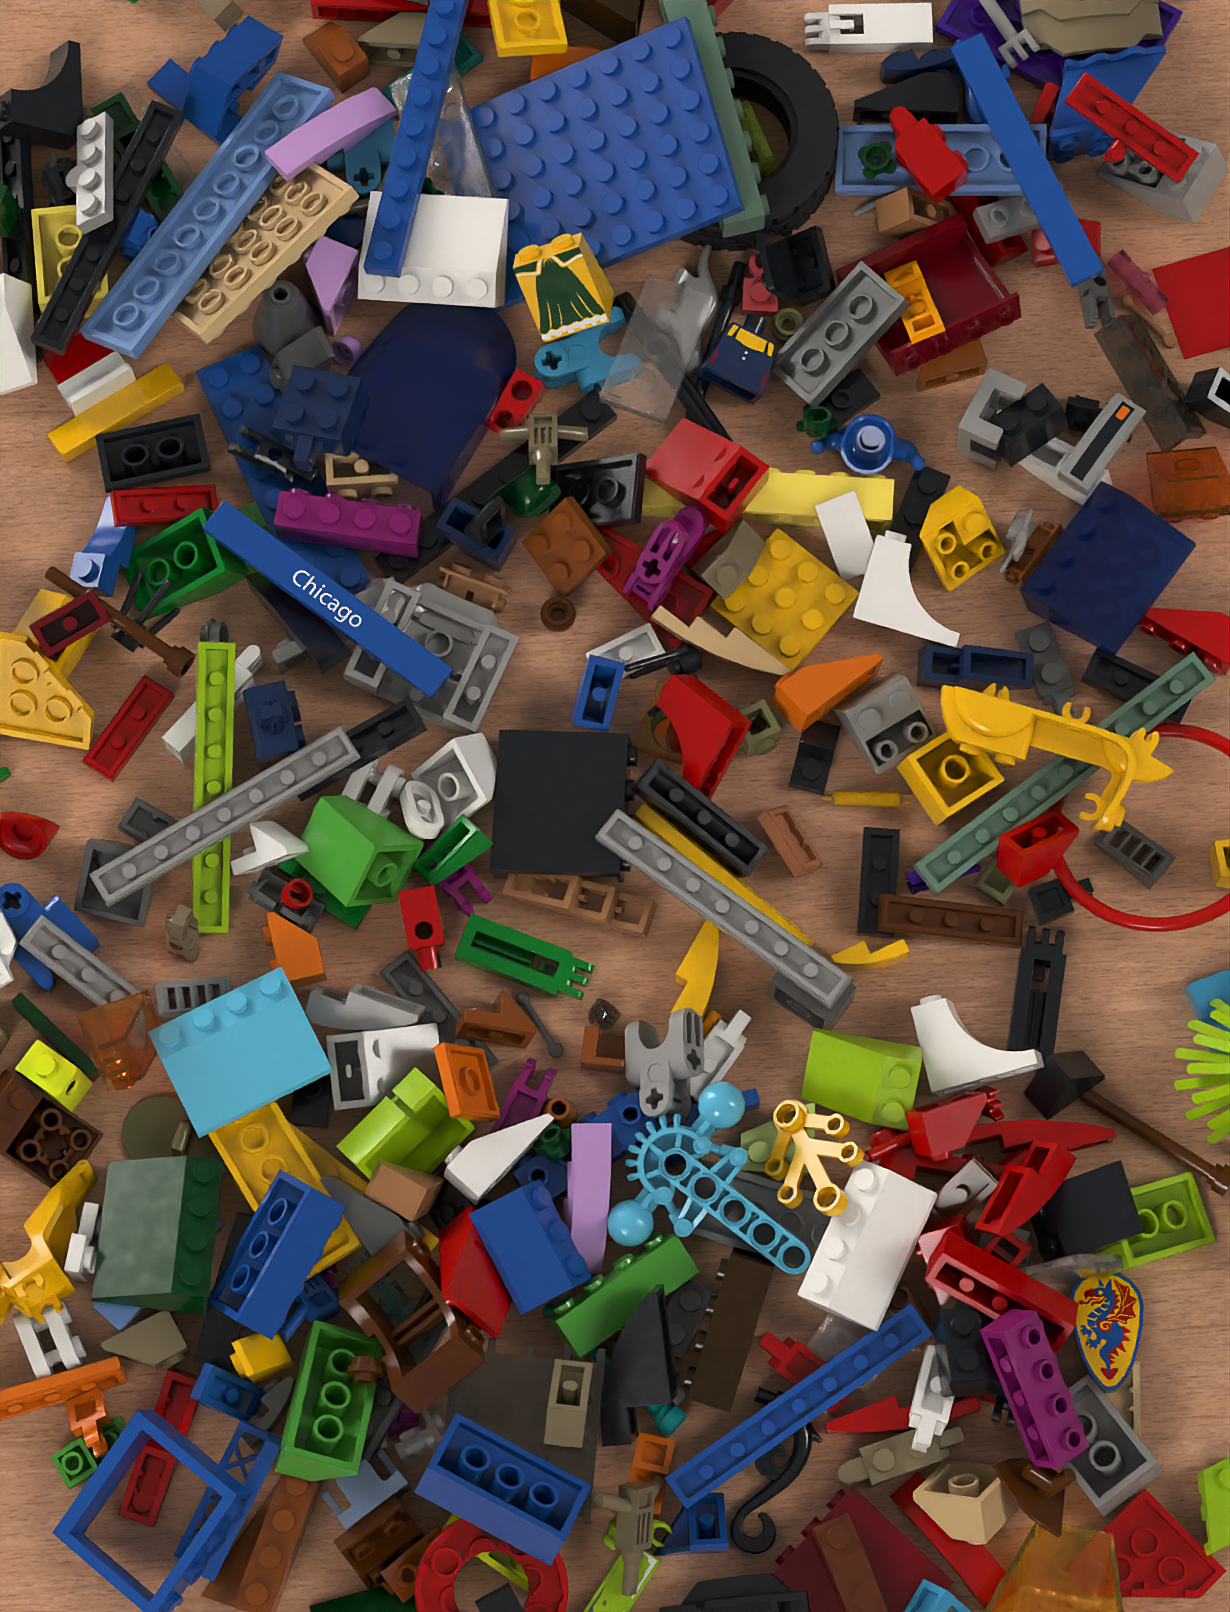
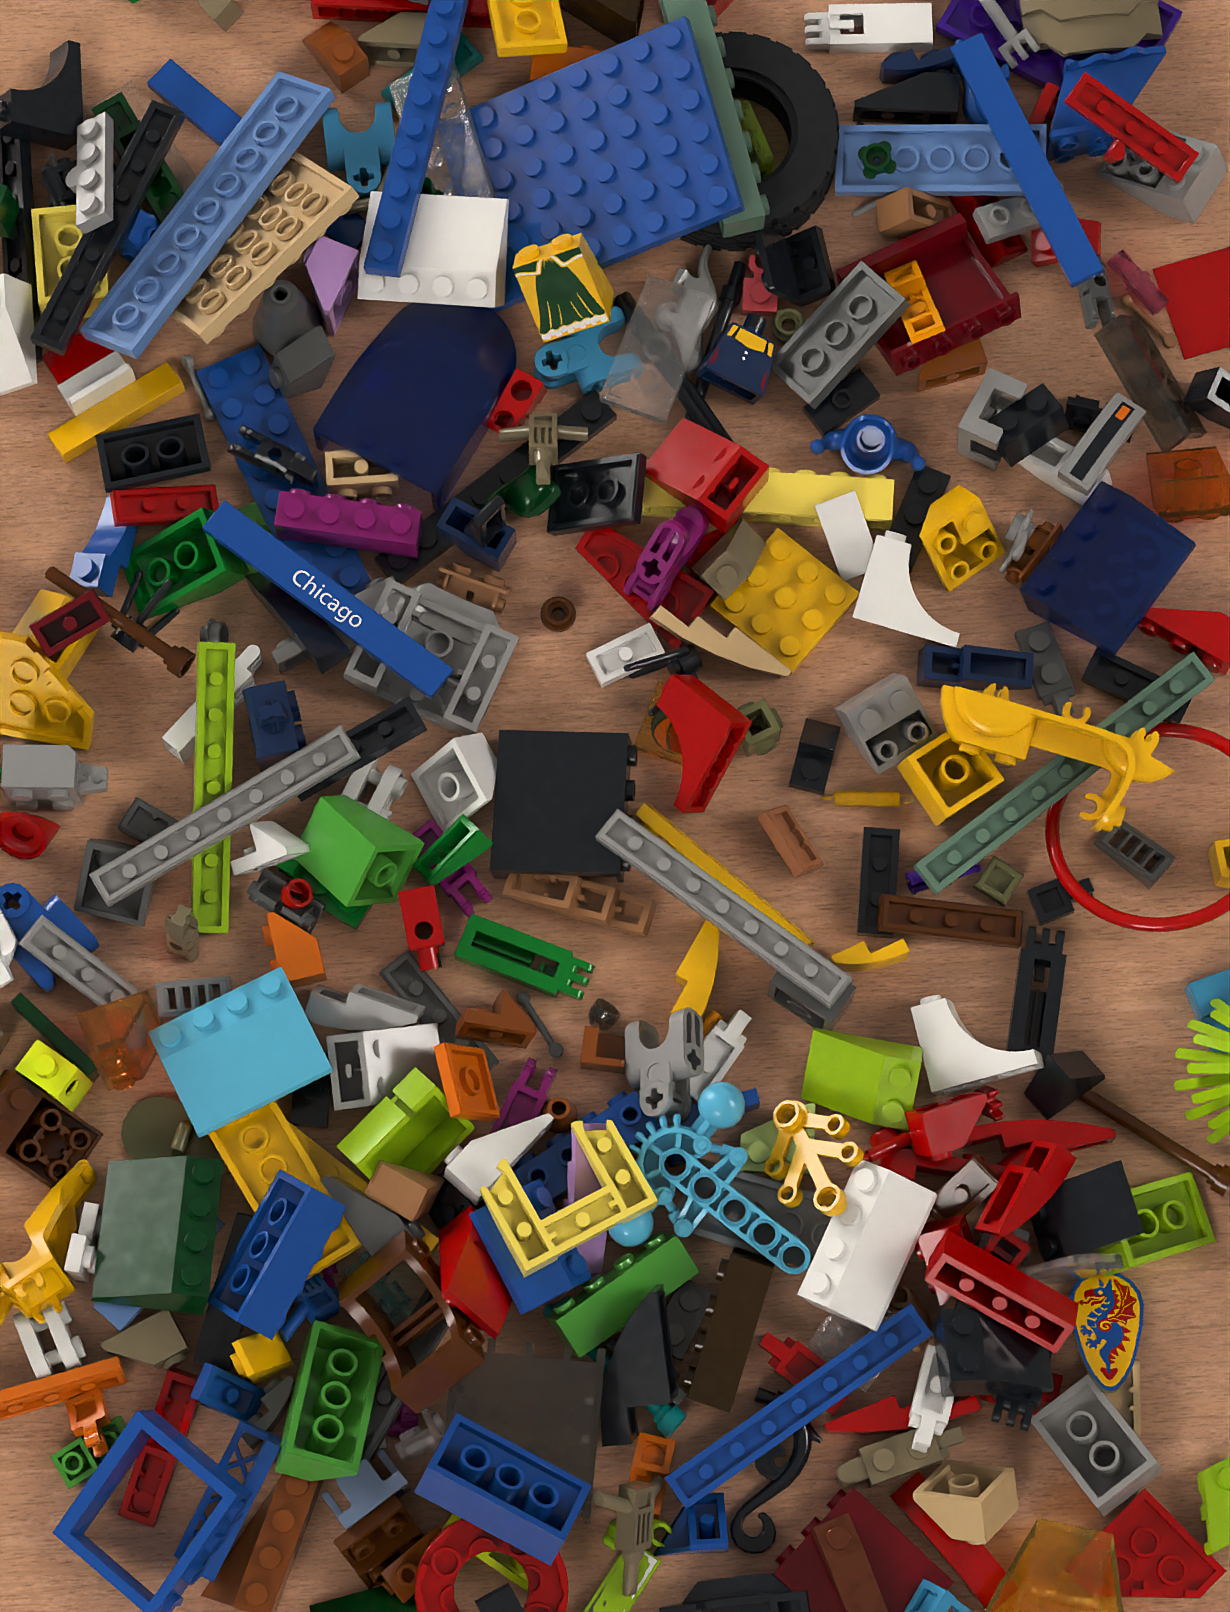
red tile [82,674,175,783] -> none
blue wedge [182,16,283,137] -> none
lavender slope [264,87,398,182] -> none
dark blue hinge [273,365,370,472] -> none
lavender hinge [331,335,362,367] -> none
reddish brown plate [347,1356,385,1385] -> none
white plate [399,781,444,839] -> none
dark orange plate [521,496,613,597] -> none
dark green plate [533,1124,572,1160] -> none
dark tan slope [544,1359,593,1448] -> none
blue slope [571,654,625,733] -> none
black slope [631,758,769,878] -> none
orange slope [771,653,884,733] -> none
dark green plate [796,406,838,438] -> none
red hinge [889,106,969,206] -> none
magenta brick [980,1309,1090,1469] -> none
reddish brown shield [993,1458,1076,1538] -> none
red slope [996,808,1079,888] -> none
none -> light grey hinge [1,744,108,811]
none -> light grey hinge [181,354,216,421]
none -> light yellow wedge [480,1120,658,1278]

